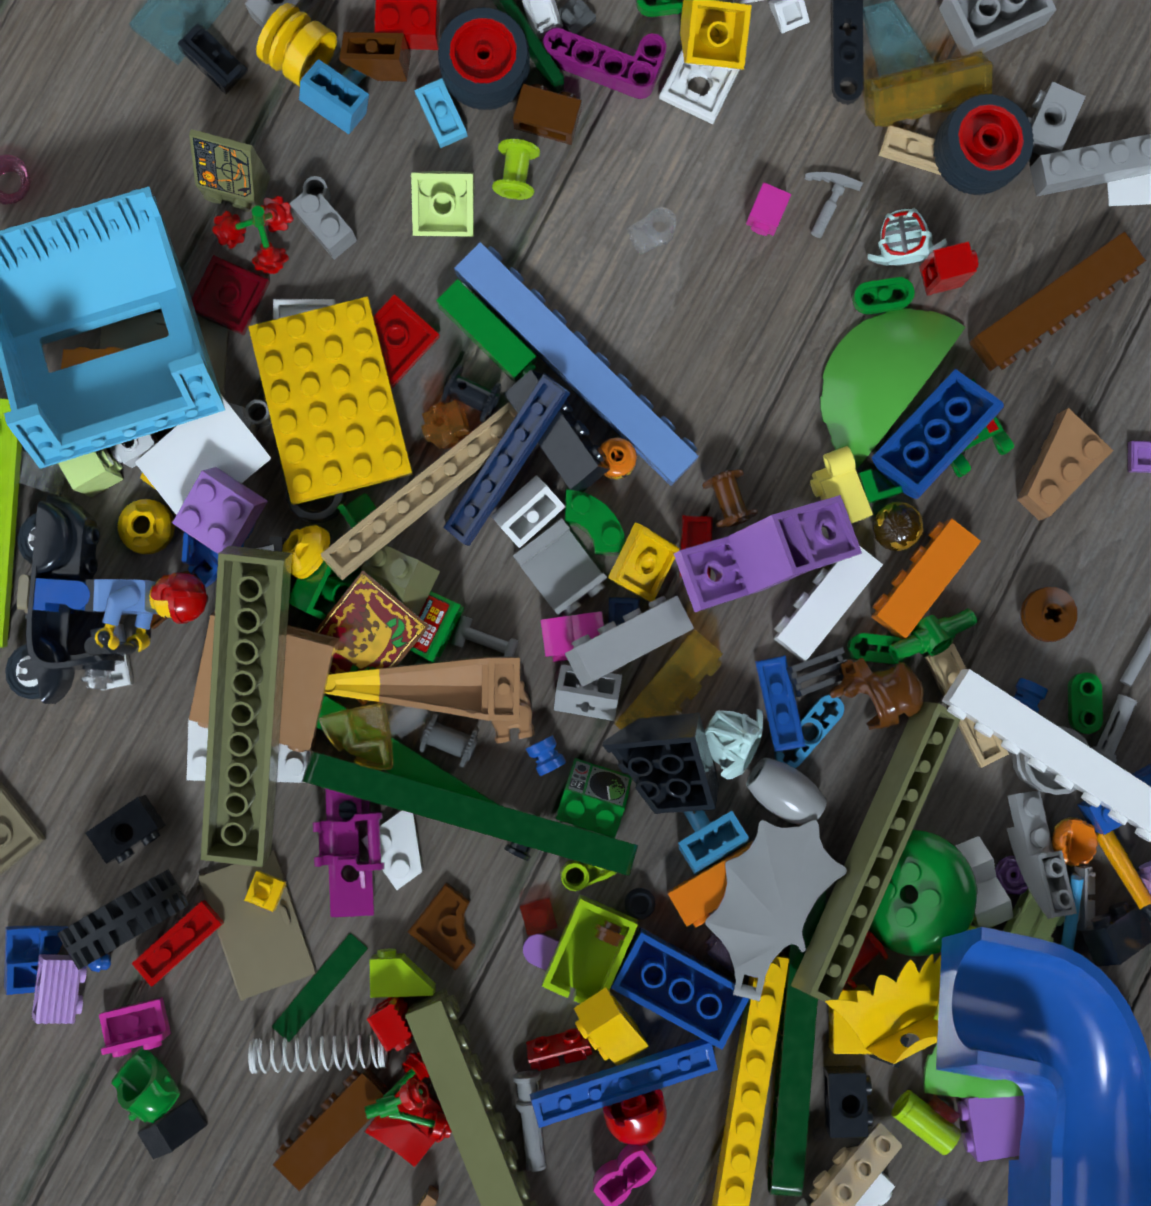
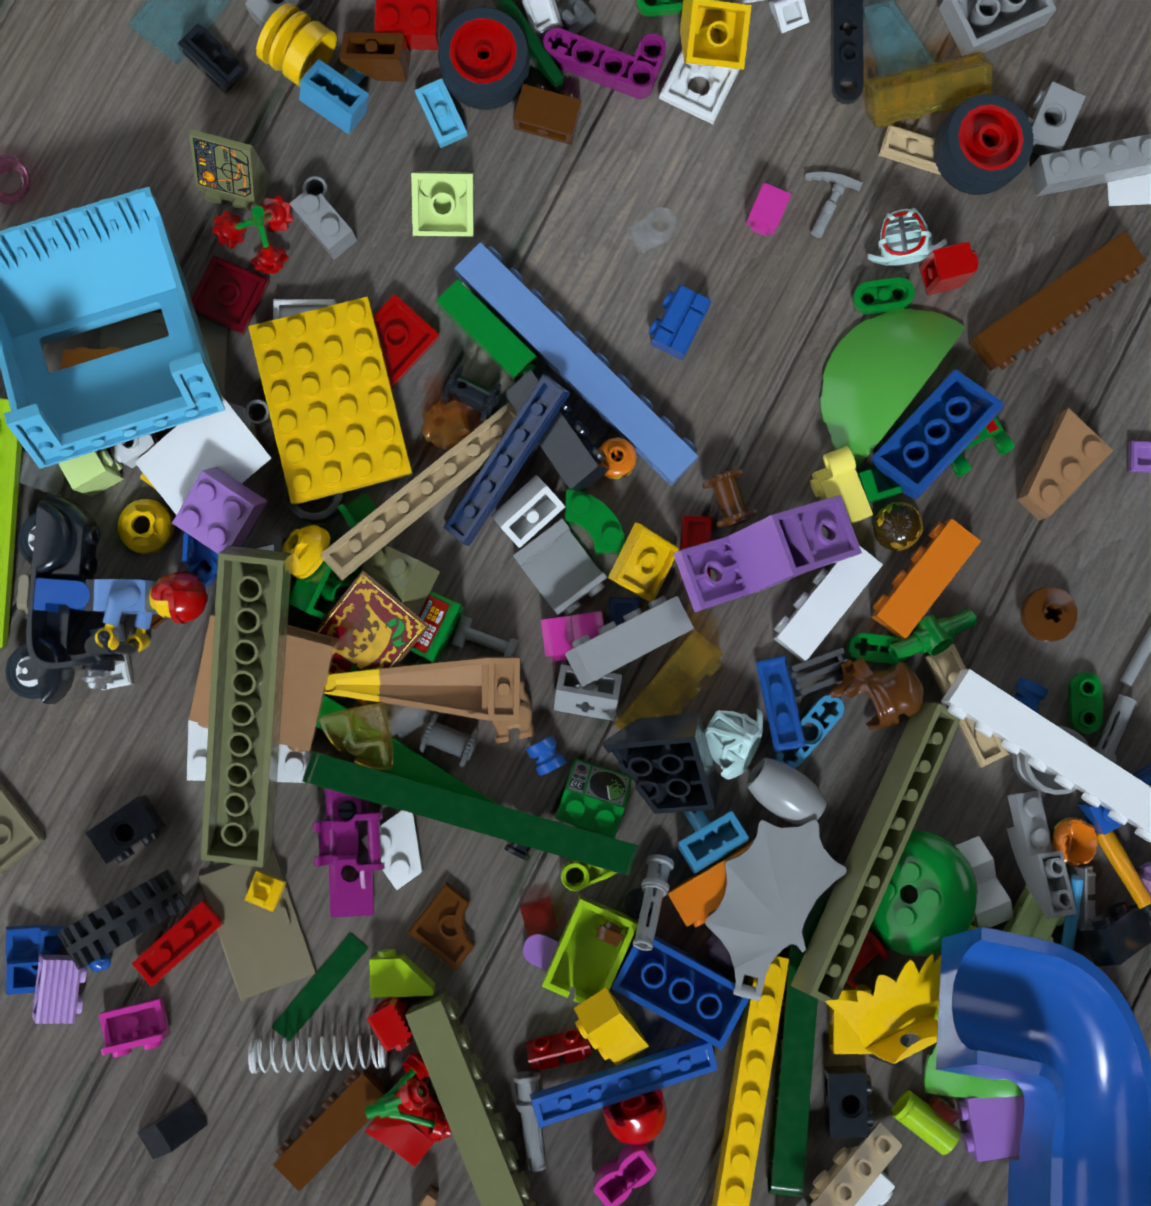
green helmet [111,1047,180,1123] -> none
lime hose [492,139,540,200] -> none
medium lavender plate [995,856,1028,894] -> none
none -> light grey pin [633,854,674,951]
none -> blue brick [648,285,712,360]

